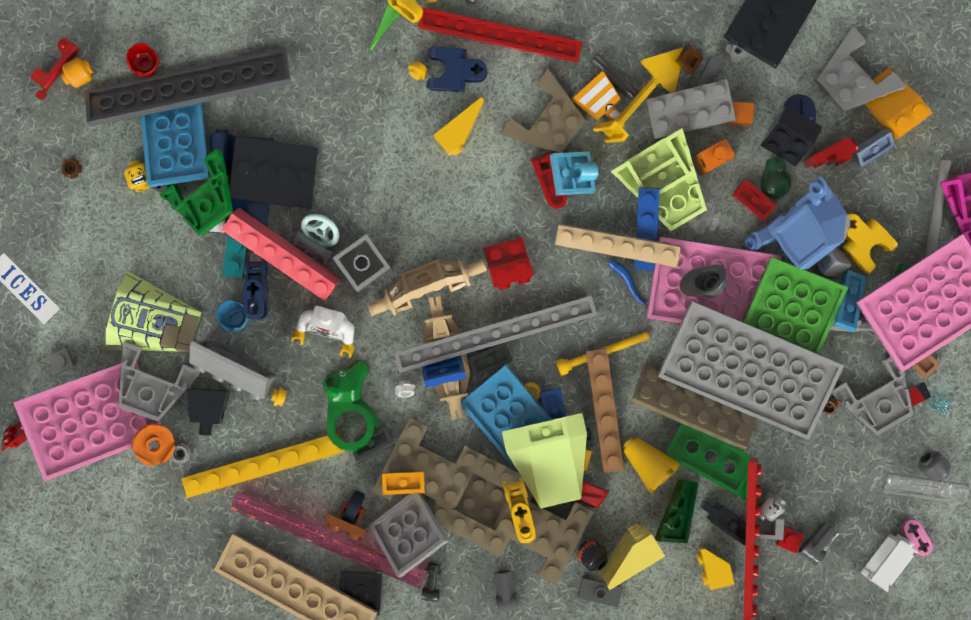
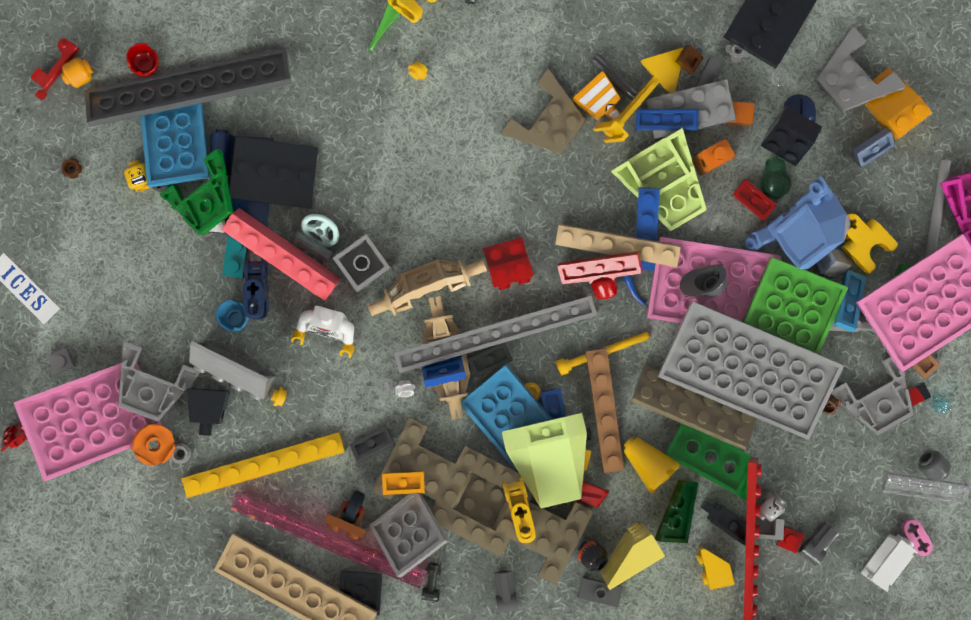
wedge [106,271,202,352] -> none
green animal [322,360,380,452] -> none
red plate [418,7,582,63] -> none
dark blue piece [426,47,488,92] -> none
yellow slope [433,97,484,156] -> none
red plate [530,152,567,209] -> none
medium azure plate [550,151,598,196] -> none
red plate [803,137,858,169] -> none
none -> plate [557,251,643,300]
none -> blue tile [635,109,699,131]

